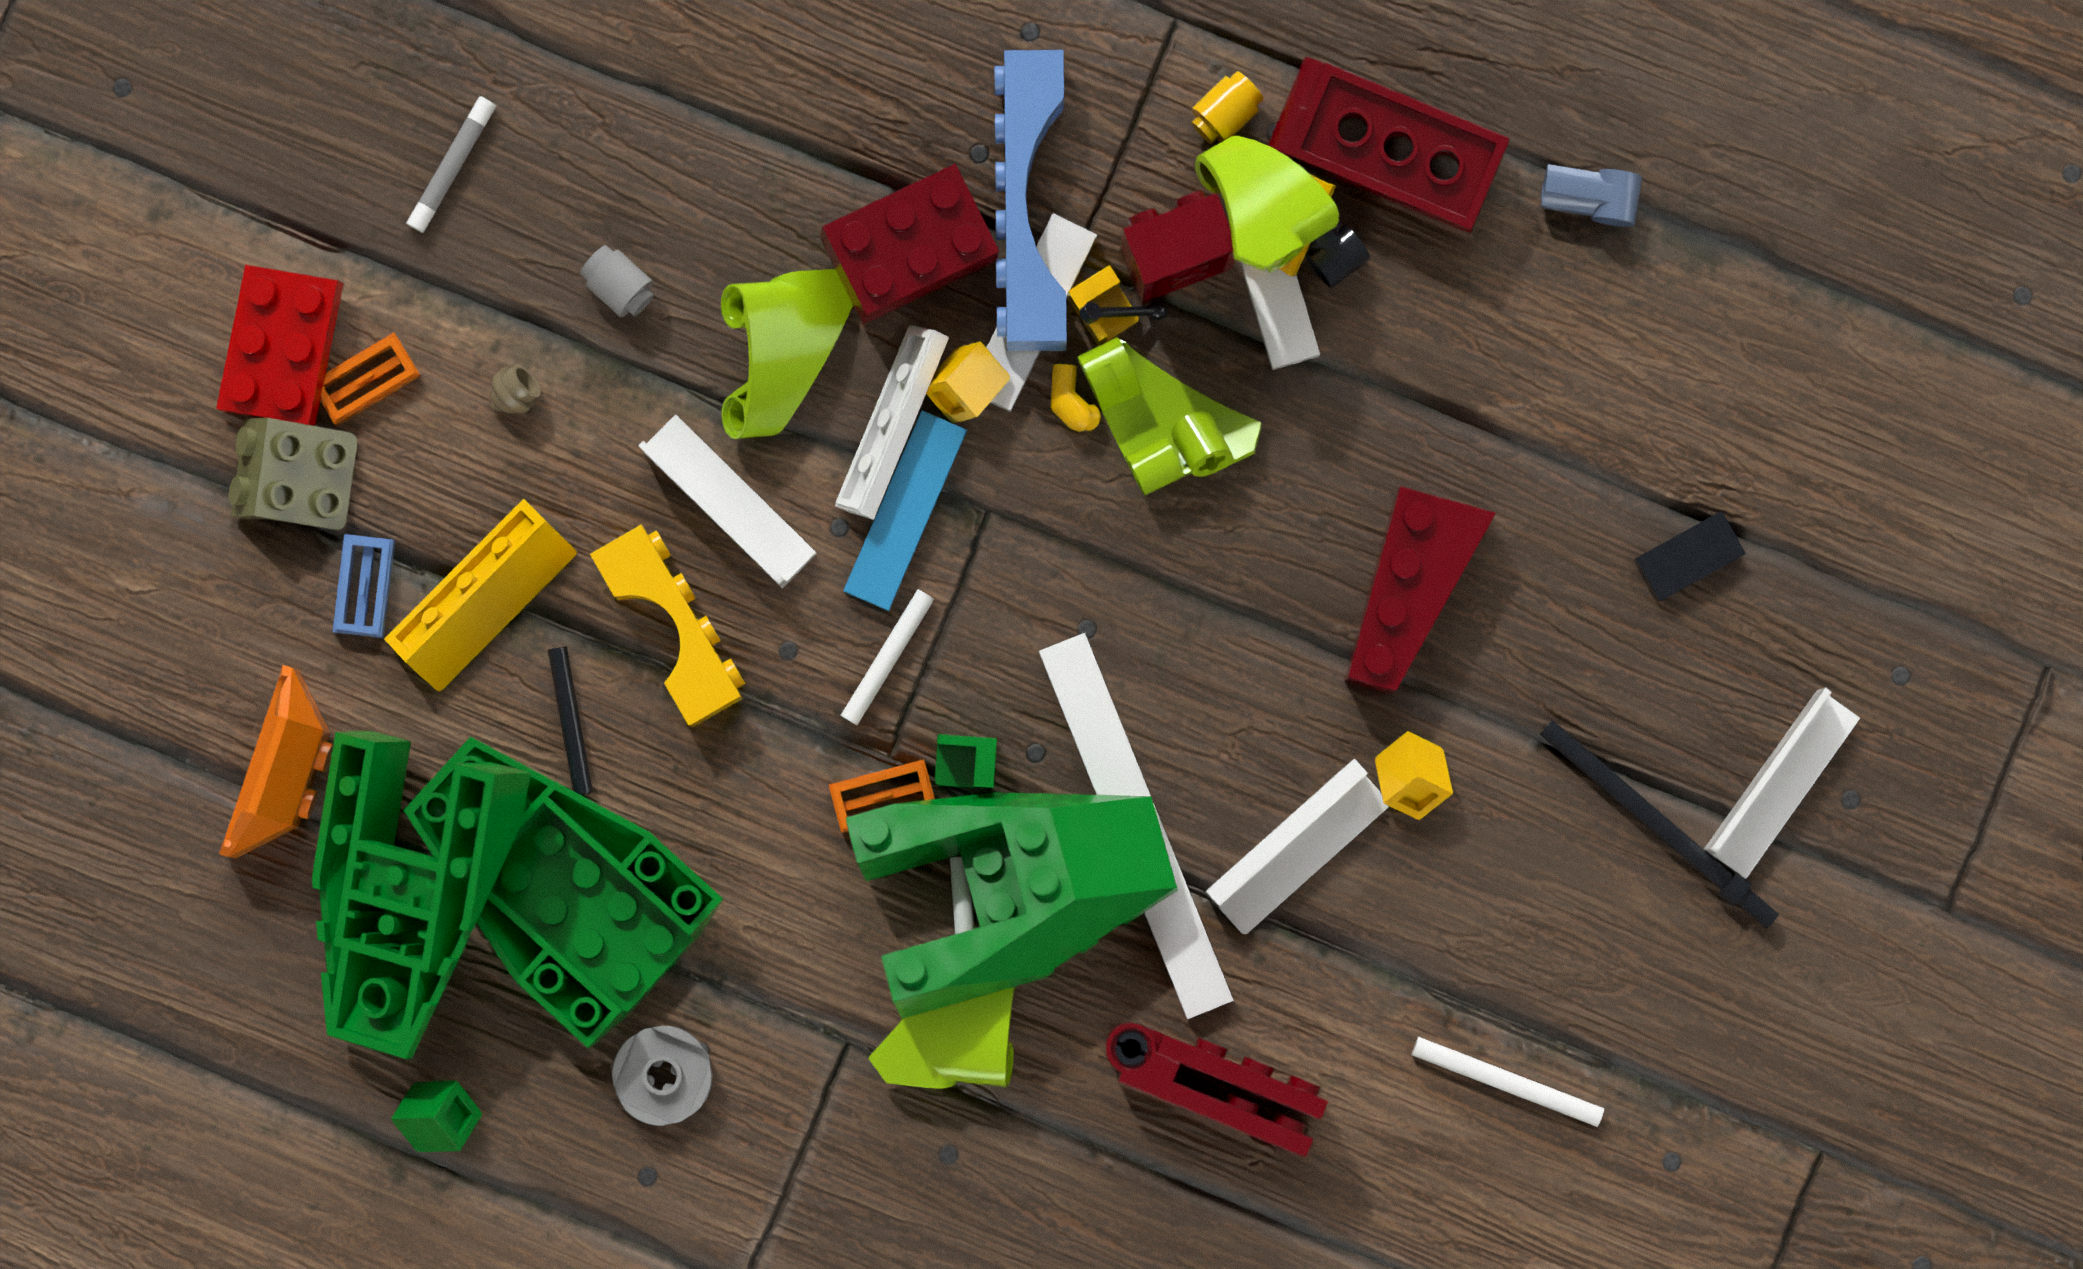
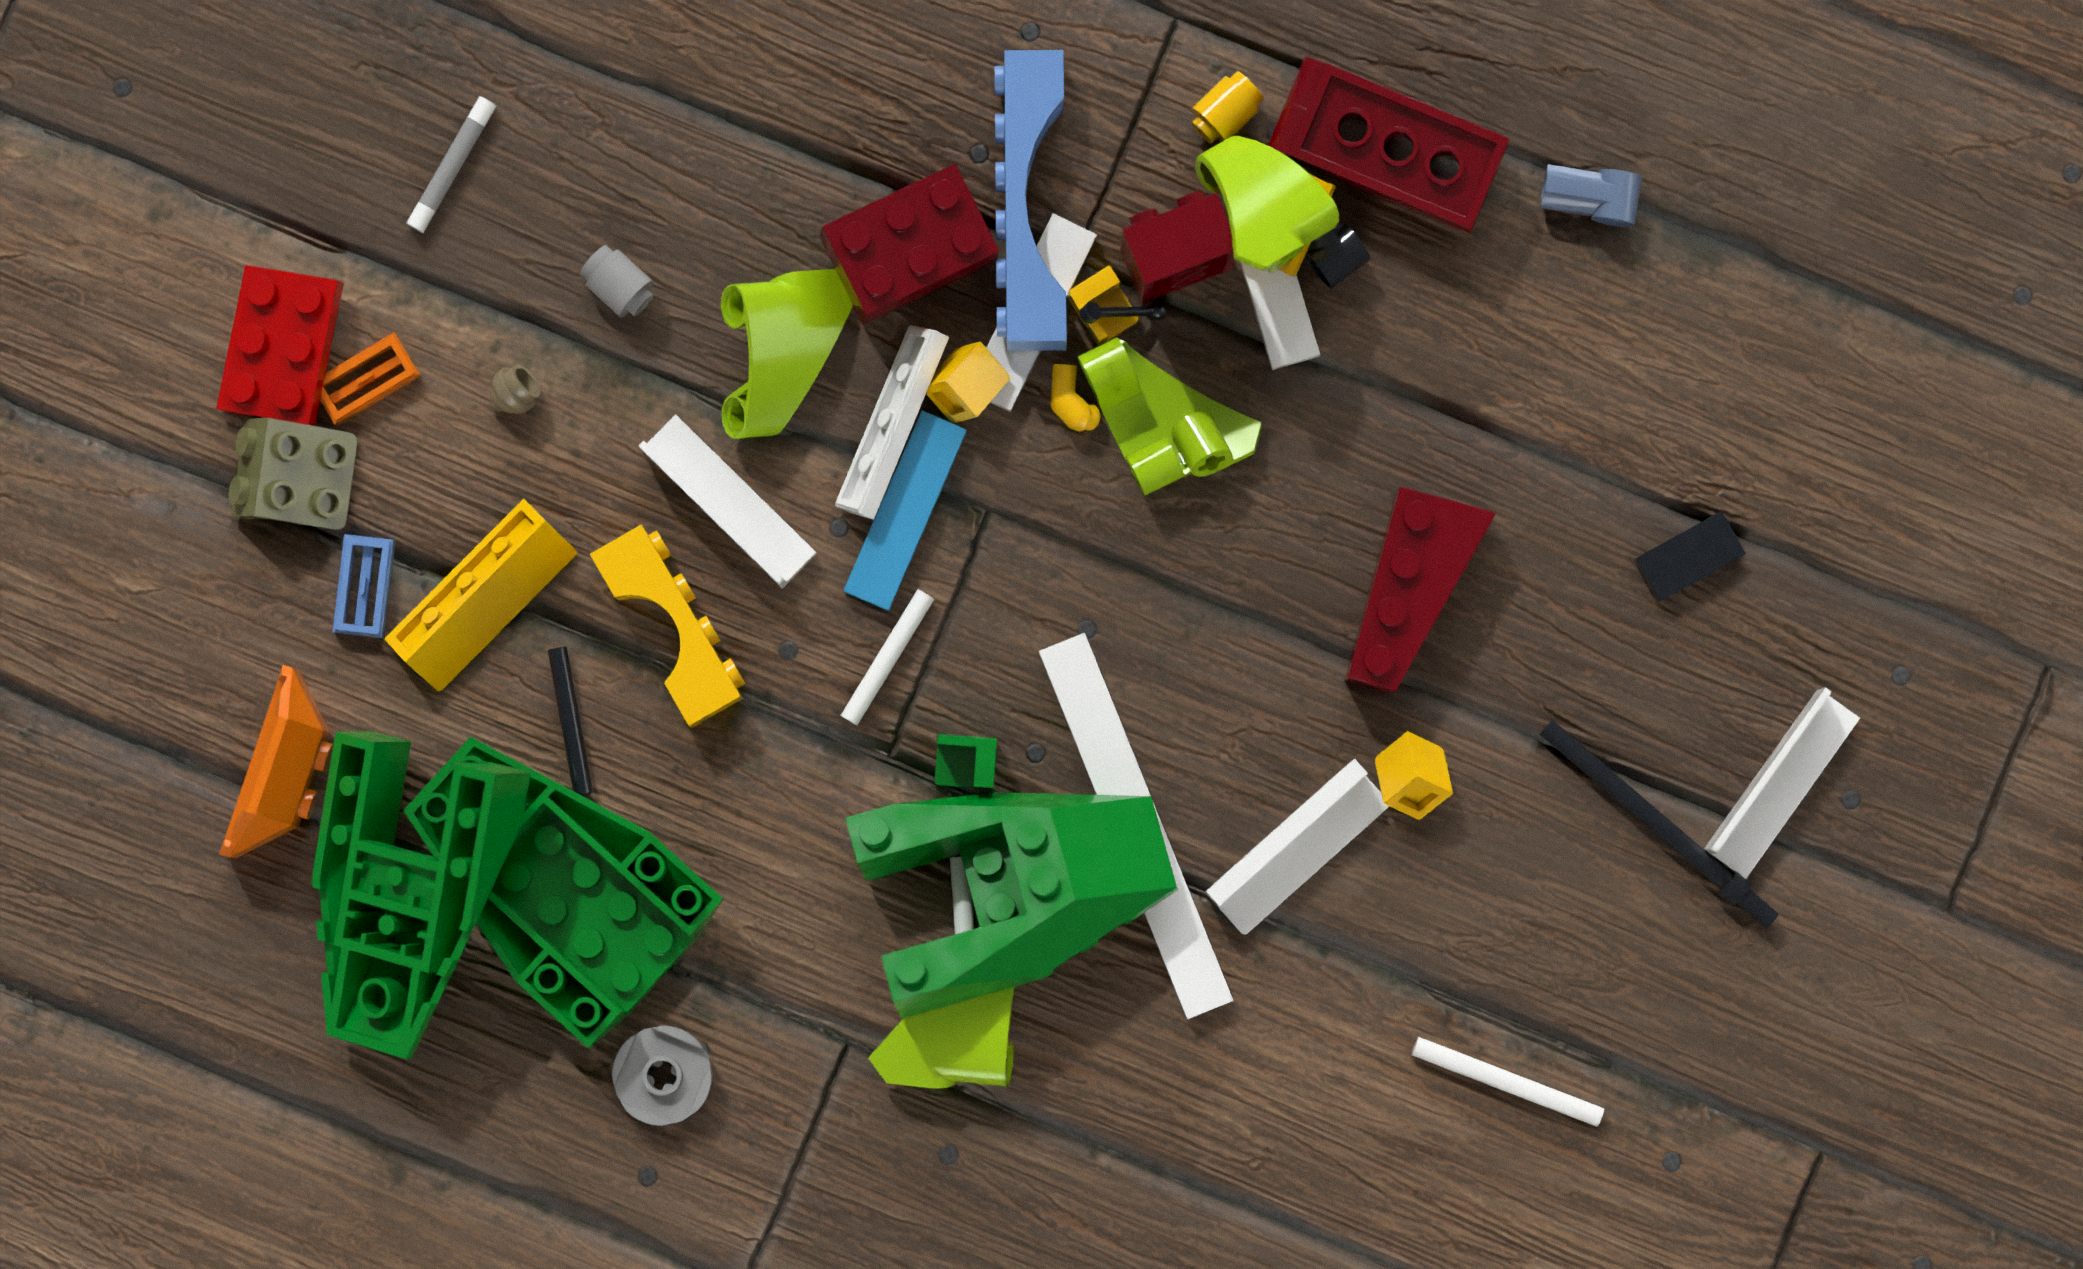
green panel [390,1080,483,1152] -> none
orange tile [829,759,935,833] -> none
dark red hinge [1105,1022,1328,1157] -> none

